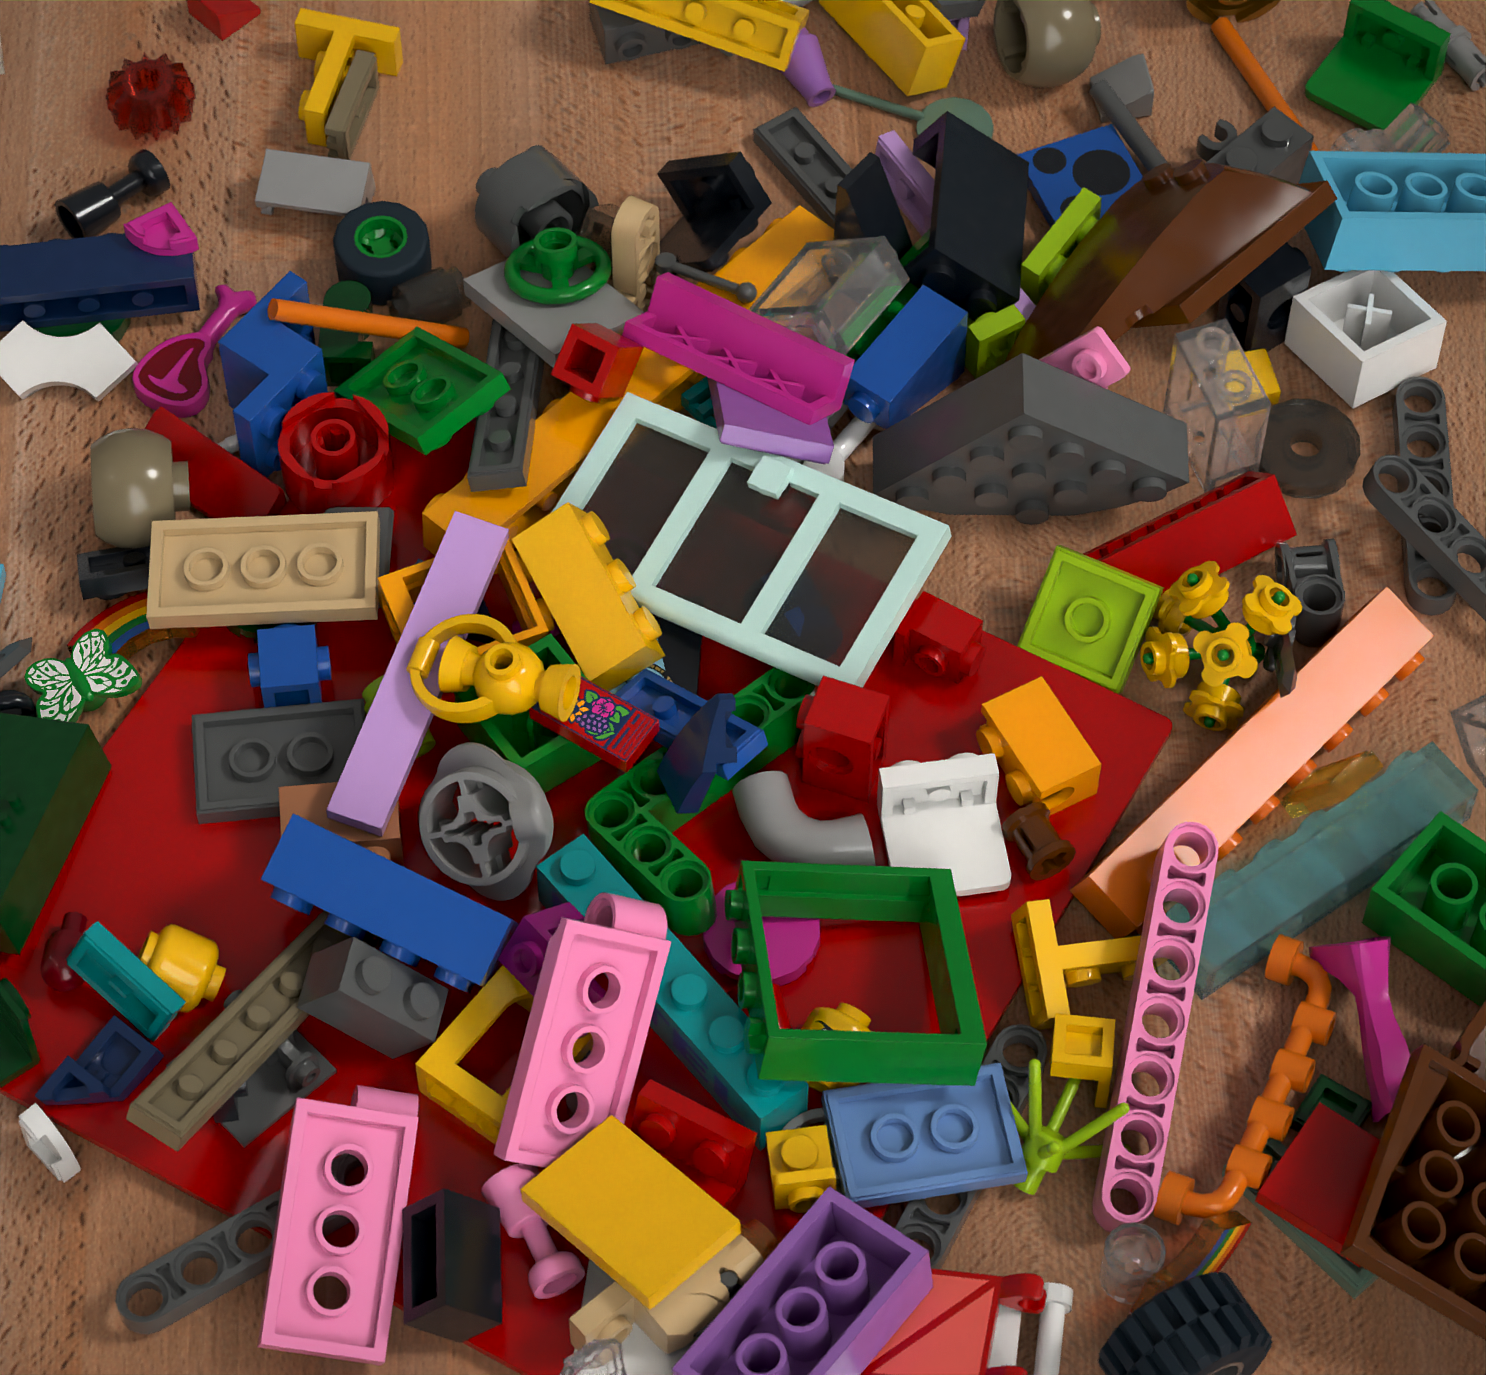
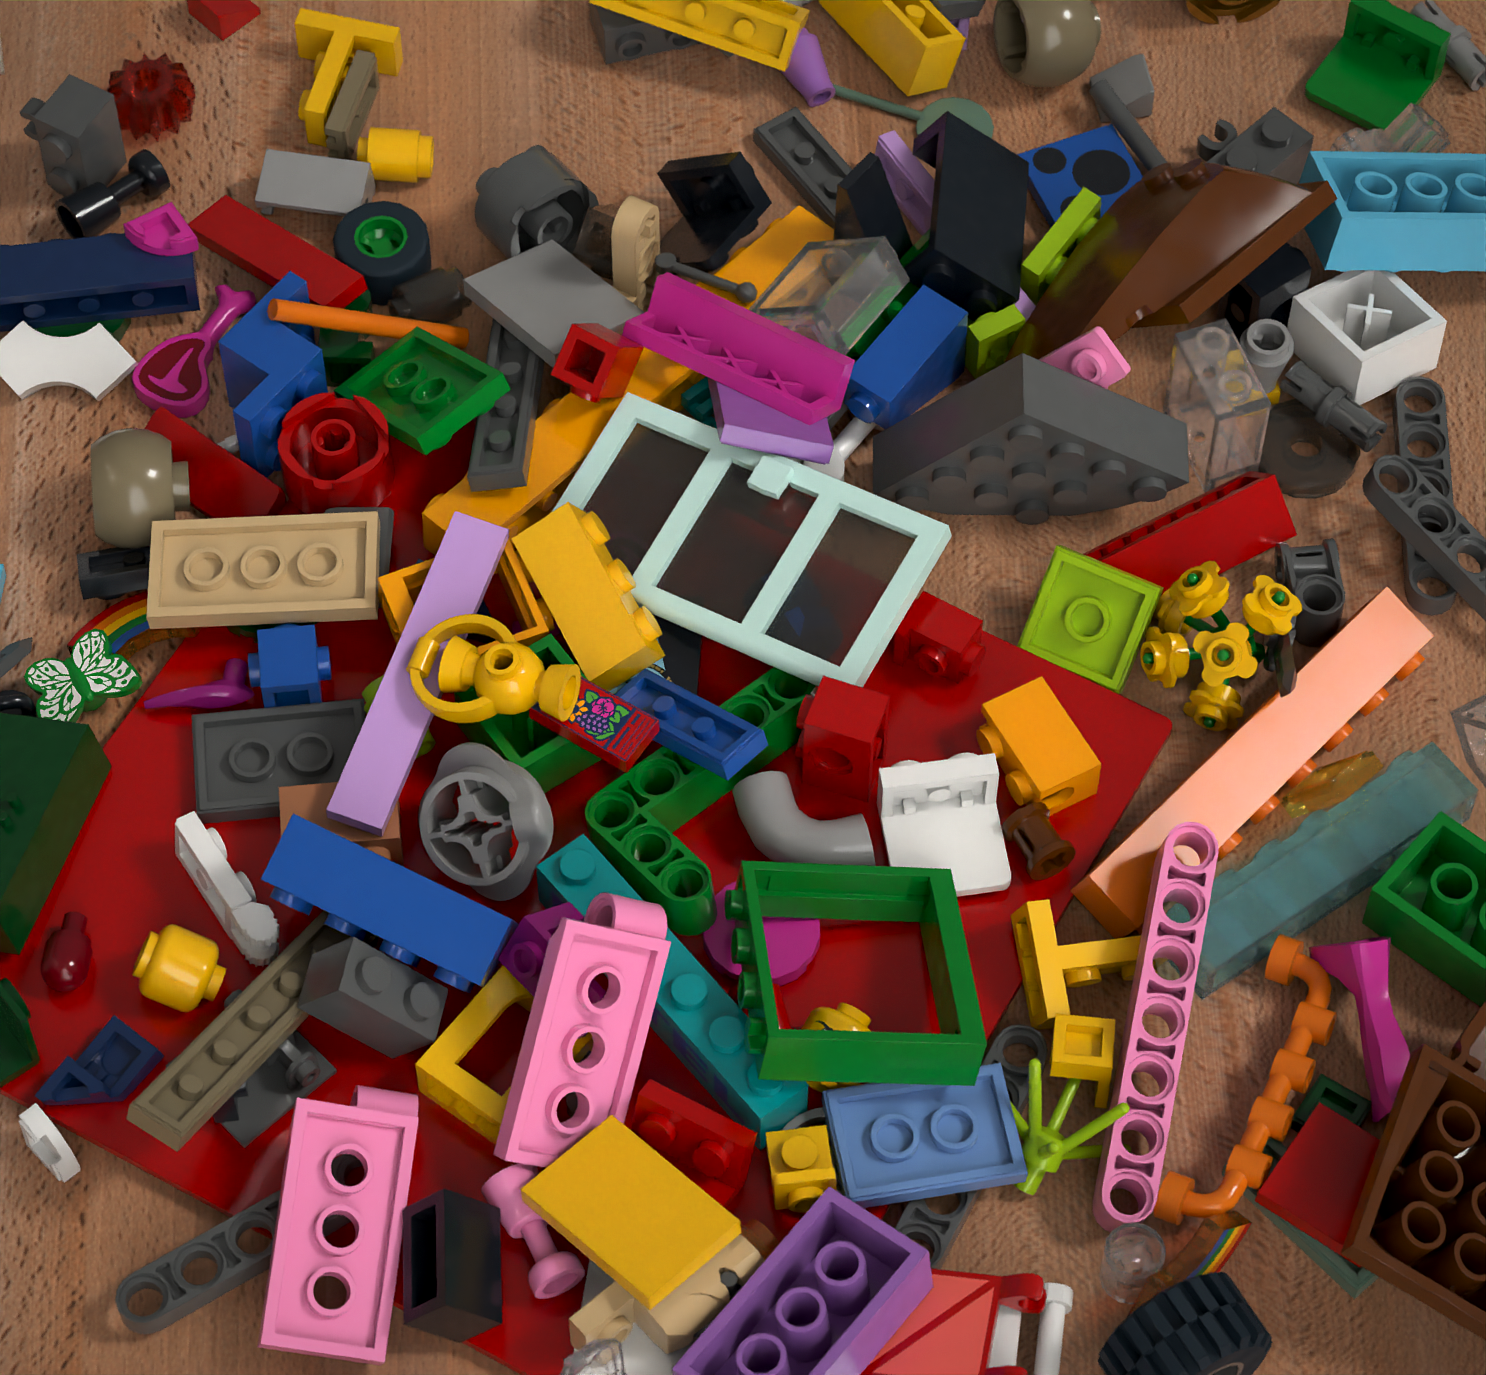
teal tile [66,921,186,1042] -> none
green piece [504,227,612,304] -> none
dark blue slope [657,693,737,814] -> none
orange bar [1211,17,1320,151] -> none
none -> dark grey brick [20,74,127,196]
none -> magenta bar [144,658,255,709]
none -> white hinge [175,811,279,967]
none -> red tile [188,195,368,309]
none -> yellow brick [357,127,434,183]
none -> light grey cone [1239,319,1295,395]
none -> dark grey pin [1280,361,1388,452]

